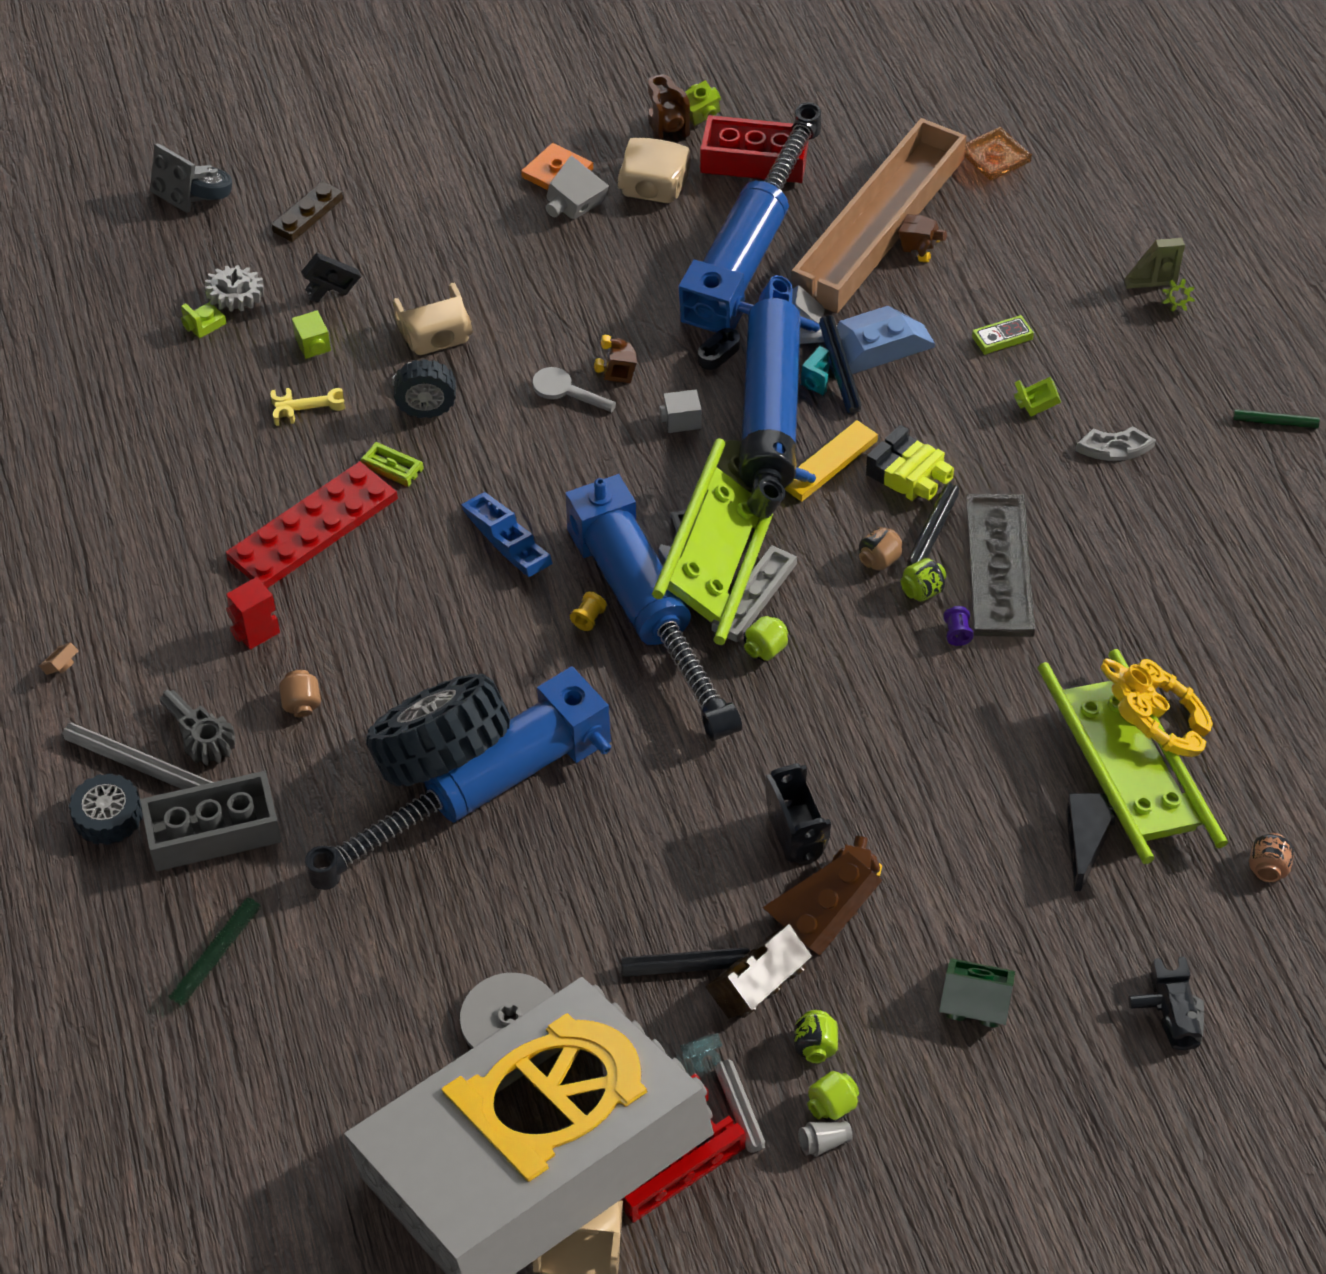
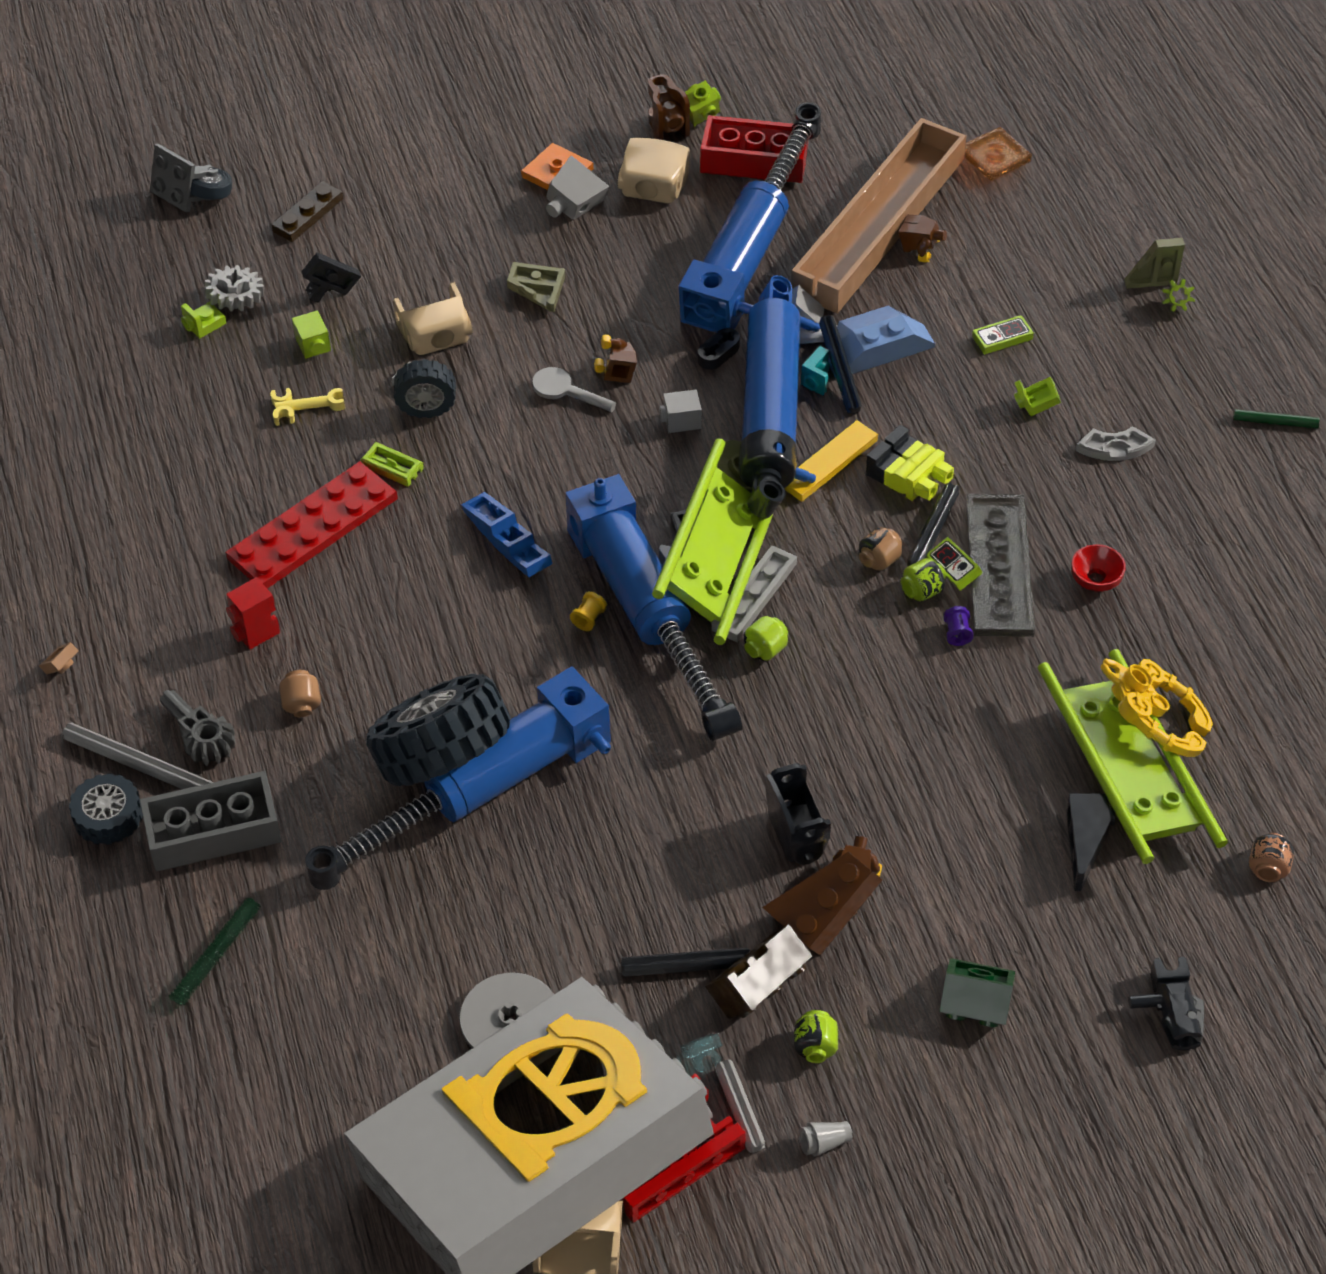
lime head [807,1071,859,1122] -> none
none -> olive wing [507,262,565,312]
none -> tile [926,537,983,591]
none -> red piece [1071,544,1126,592]

